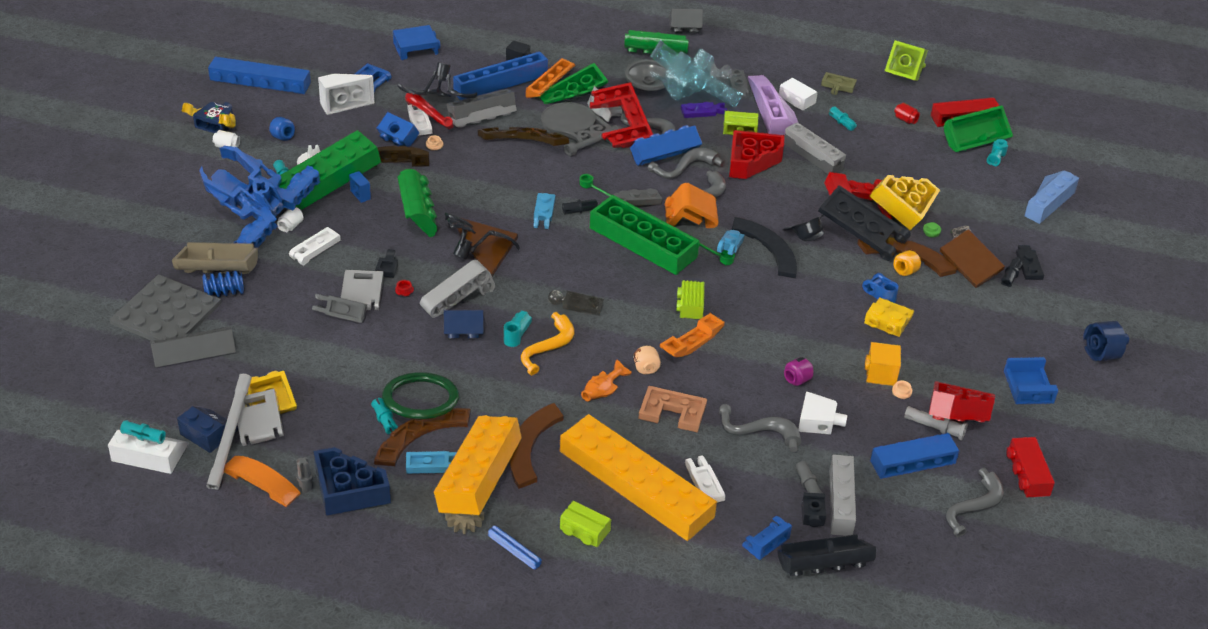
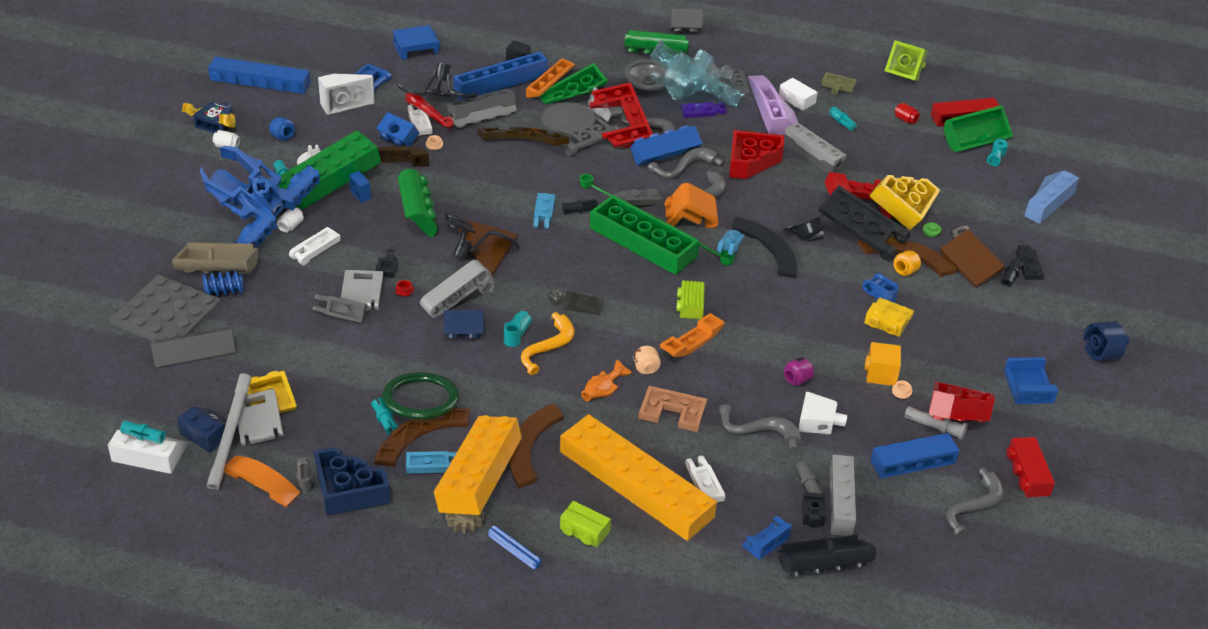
lime brick [723,111,758,135] -> none

